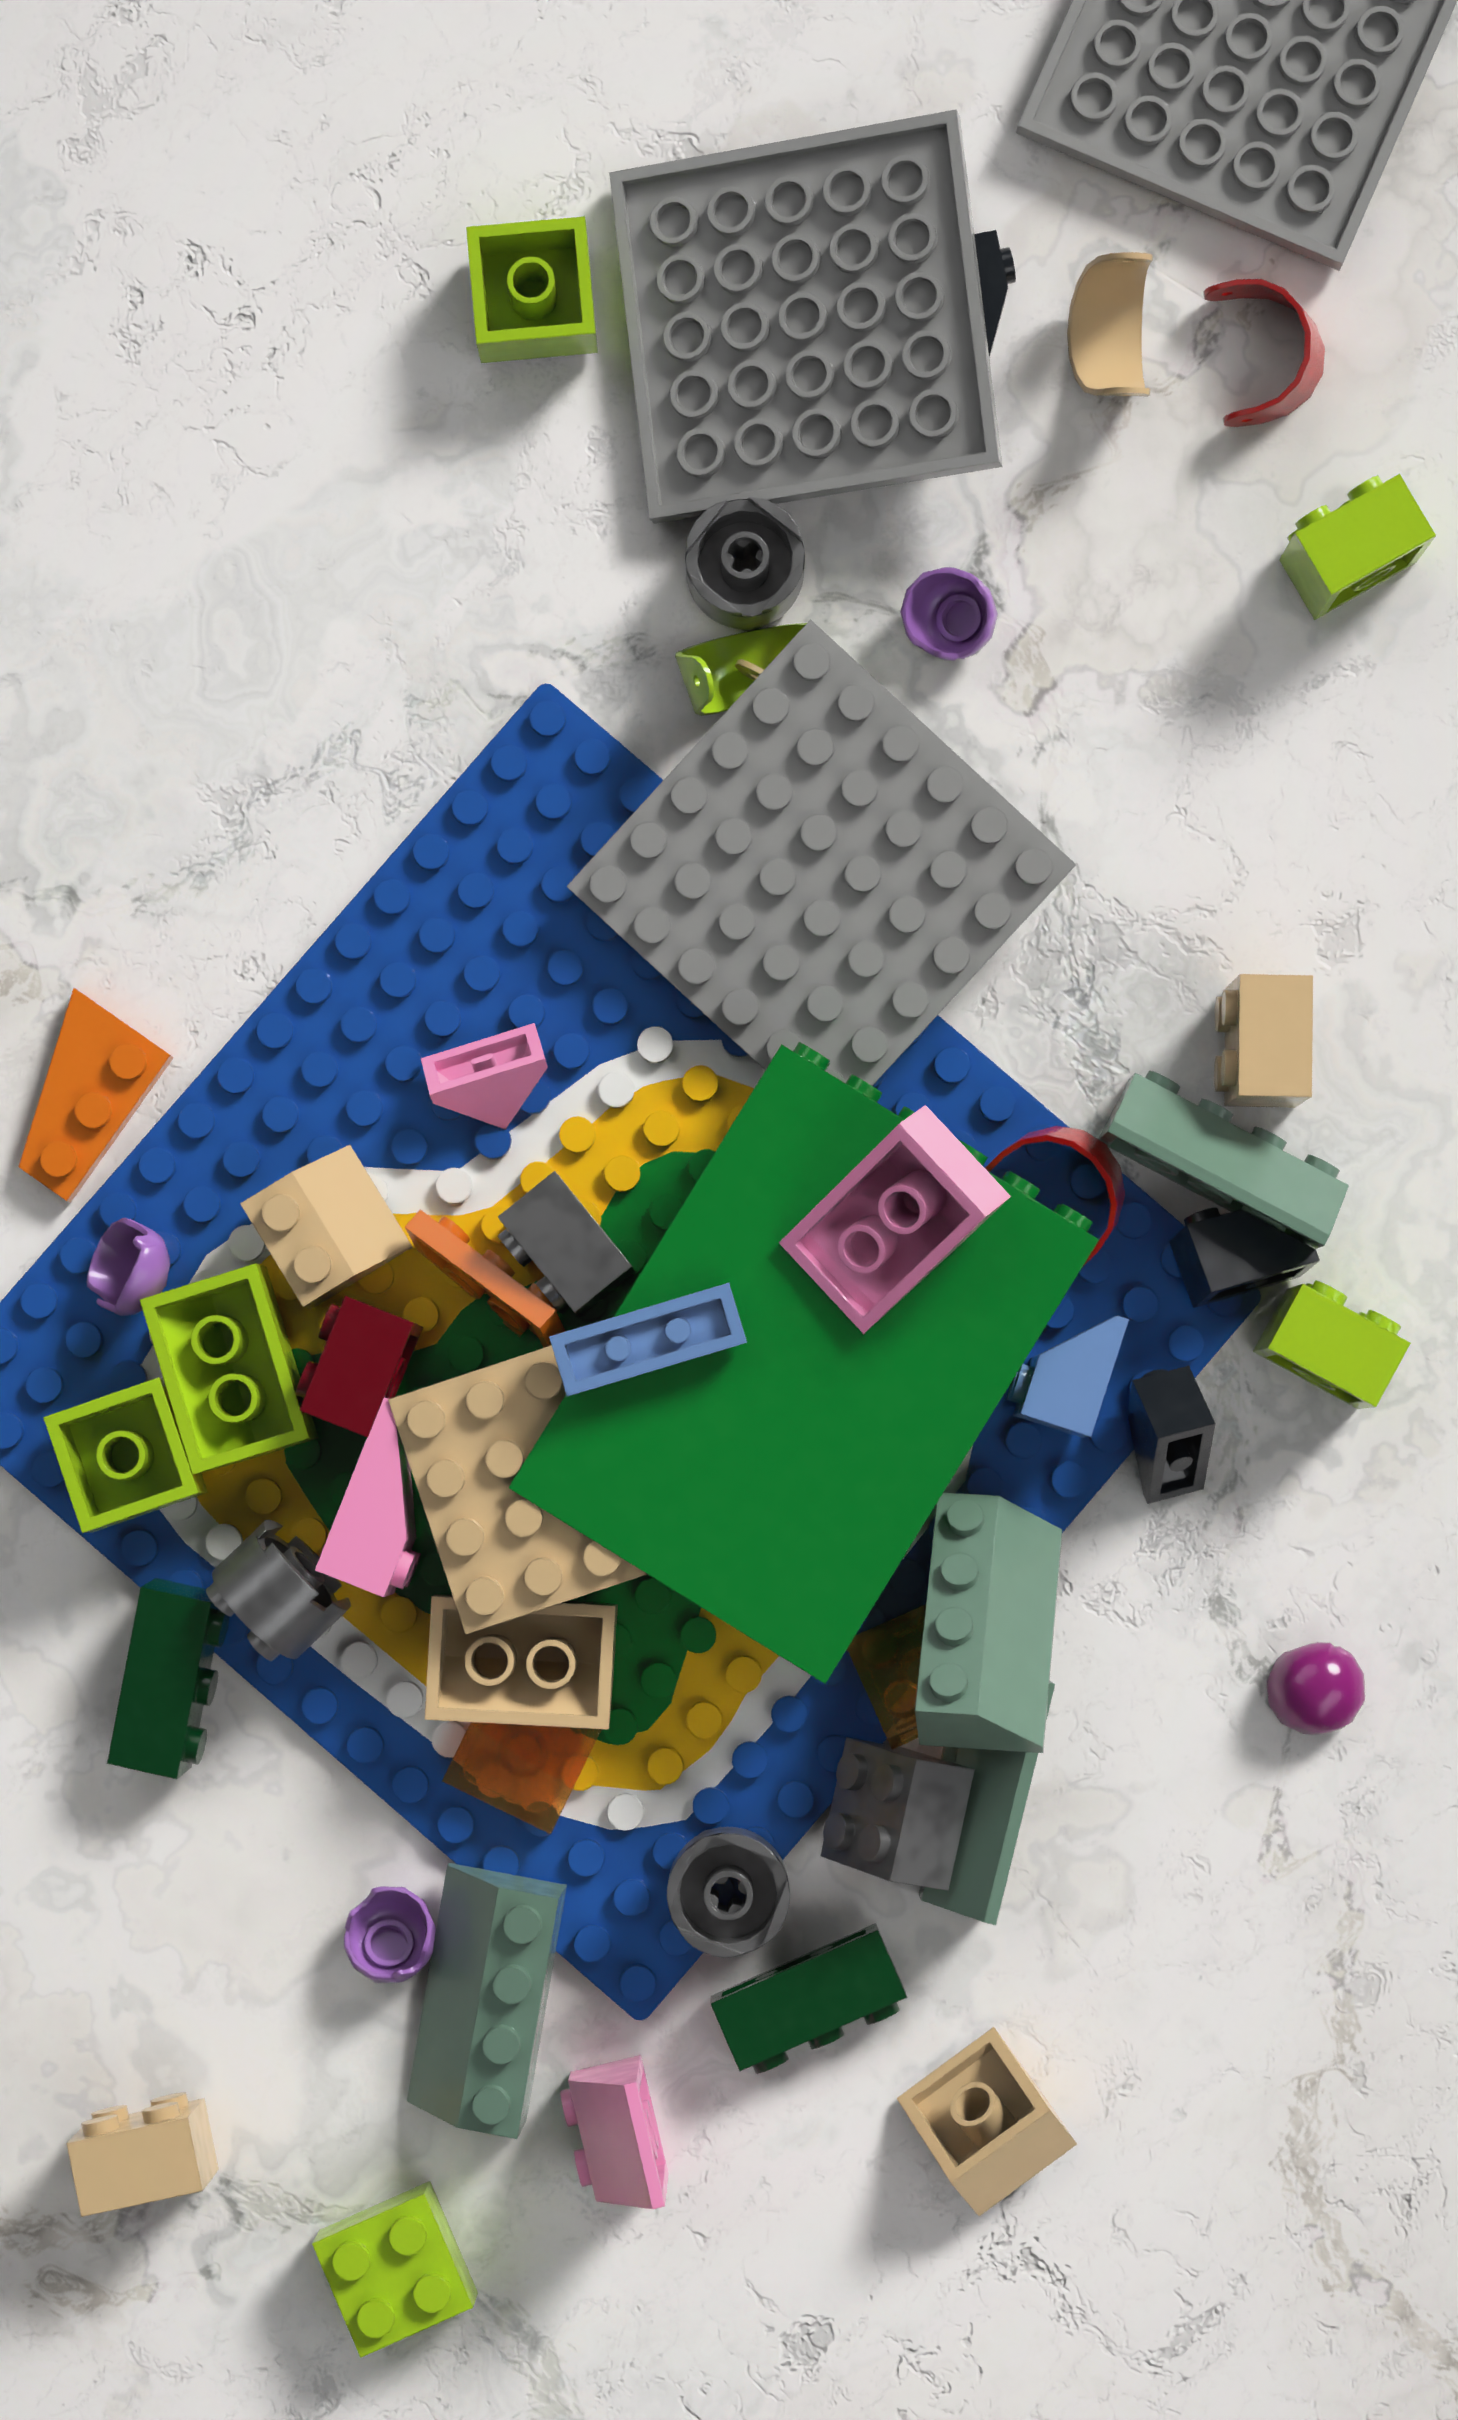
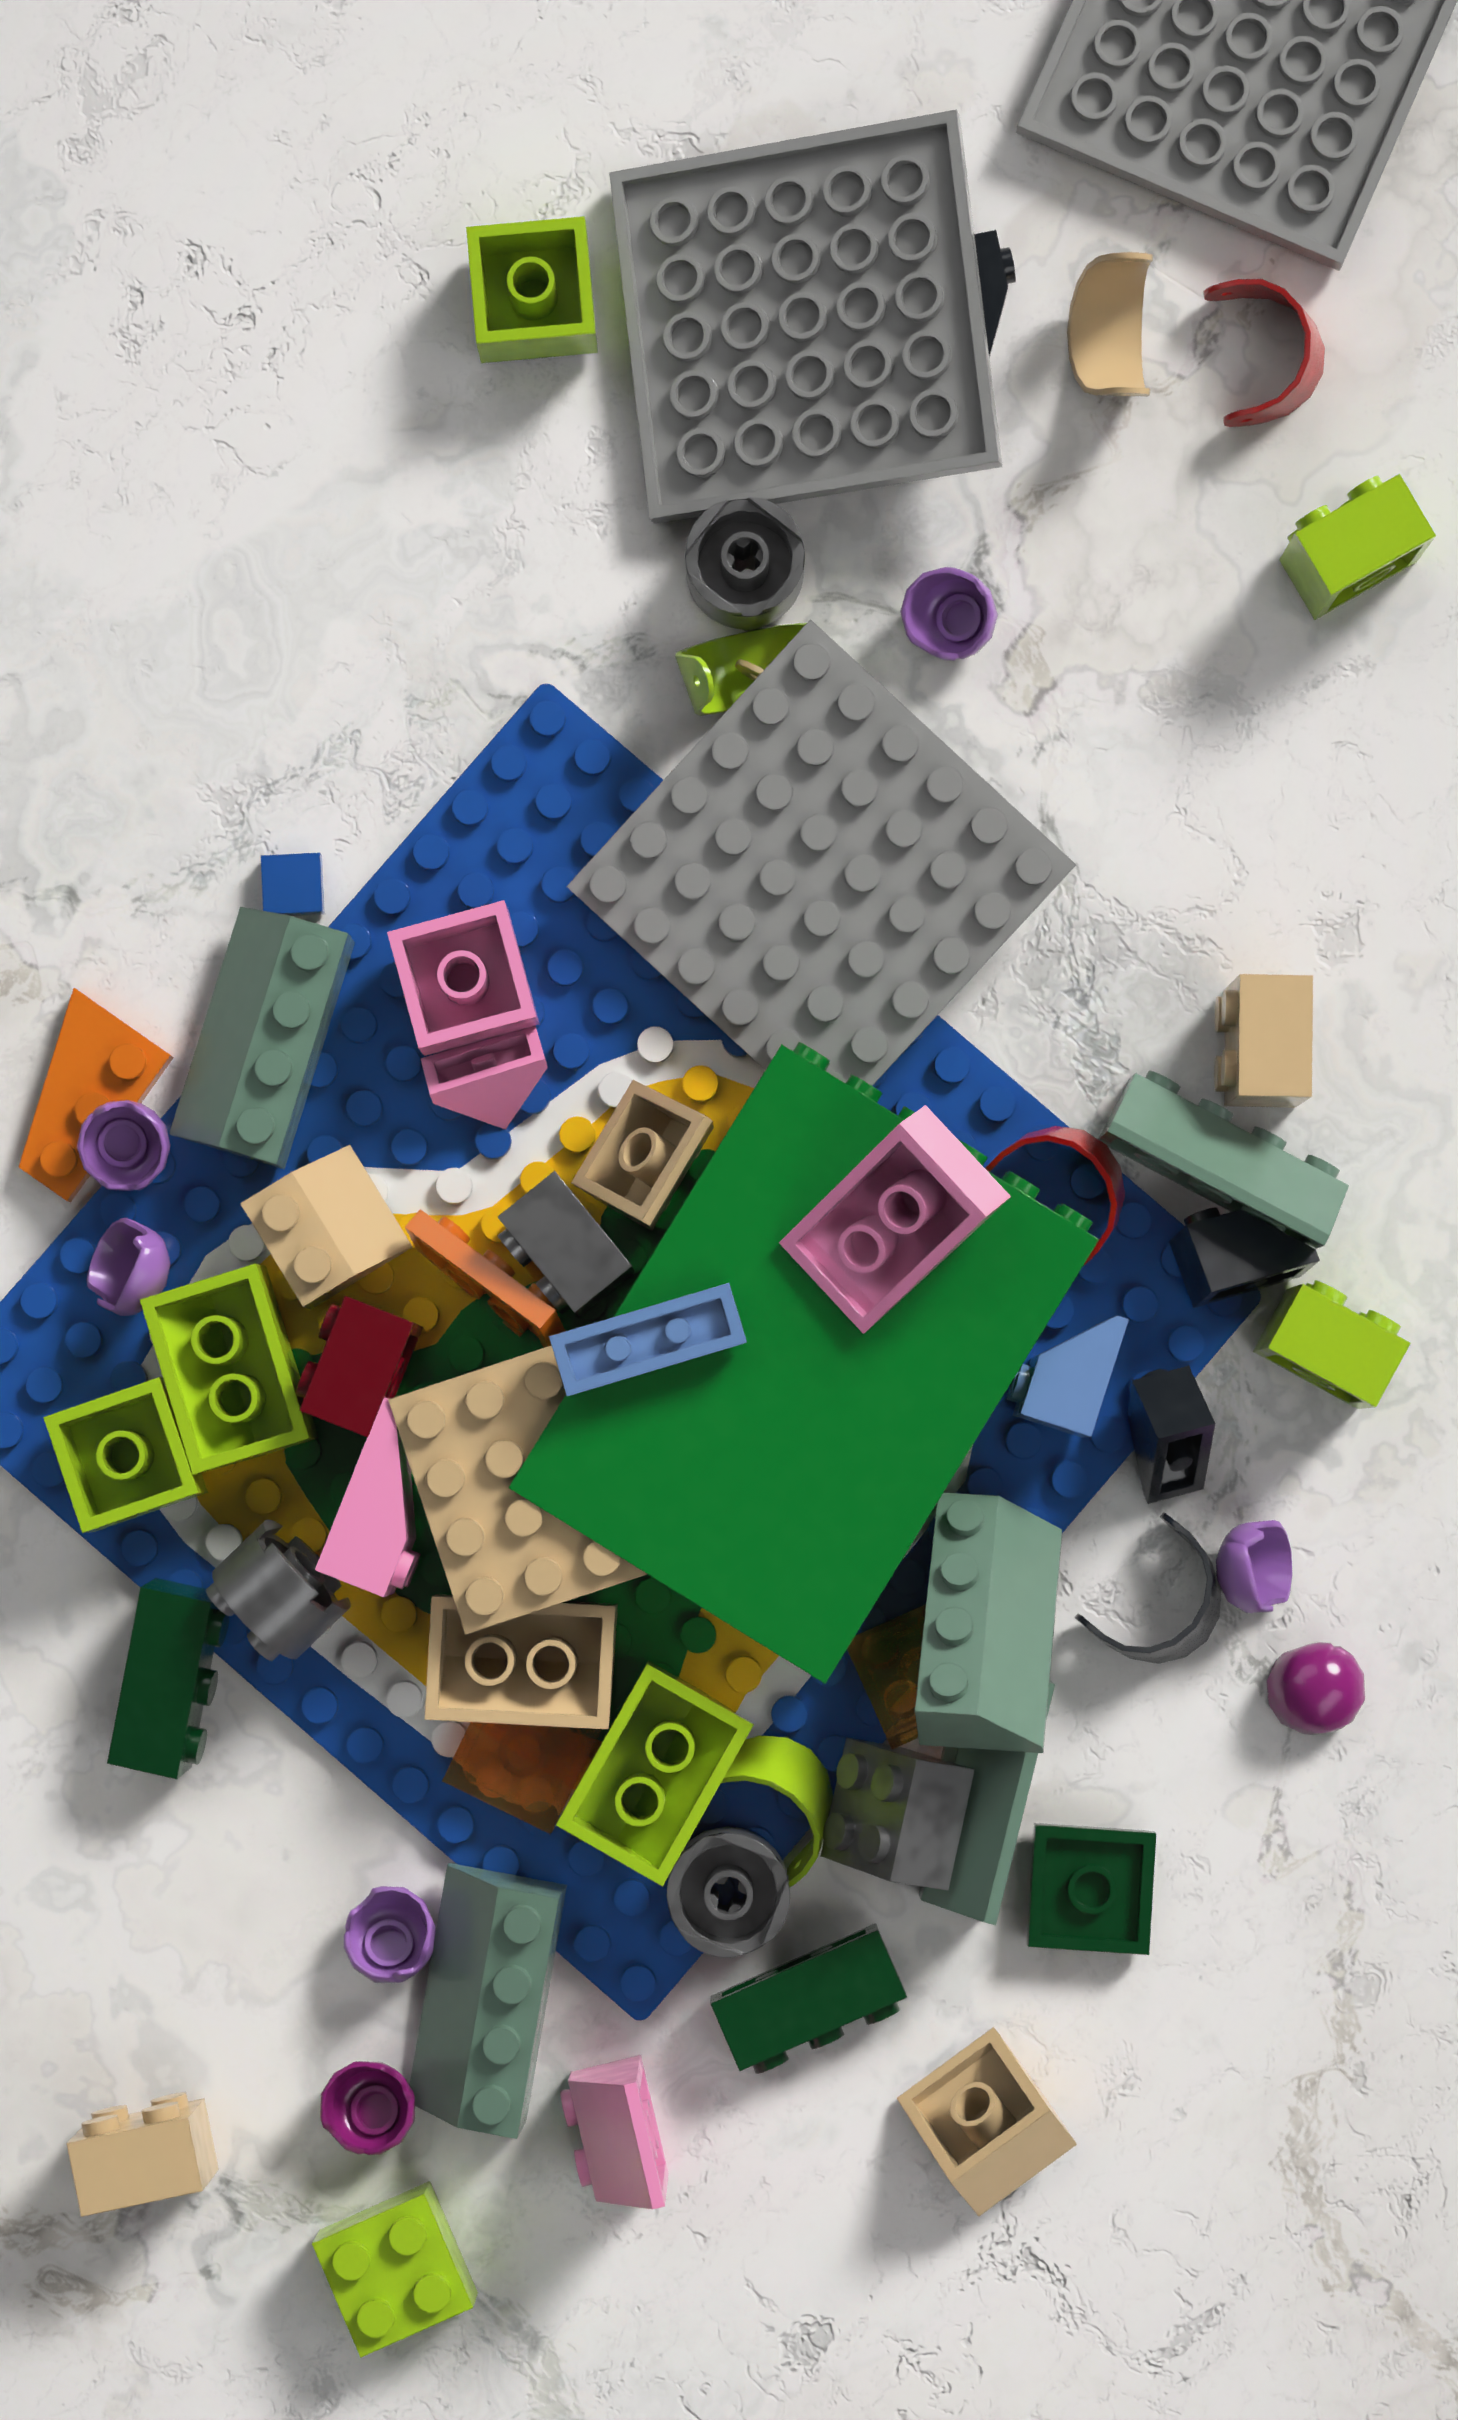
none -> medium lavender hair [77,1100,171,1191]
none -> sand green slope [169,907,355,1170]
none -> blue tile [261,853,325,916]
none -> magenta hair [320,2061,415,2155]
none -> bright pink brick [387,900,540,1056]
none -> lime slope [556,1660,754,1887]
none -> tan slope [571,1080,714,1231]
none -> lime piece [721,1735,833,1888]
none -> dark green plate [1026,1823,1156,1955]
none -> black piece [1075,1512,1221,1664]
none -> medium lavender hair [1216,1520,1292,1613]

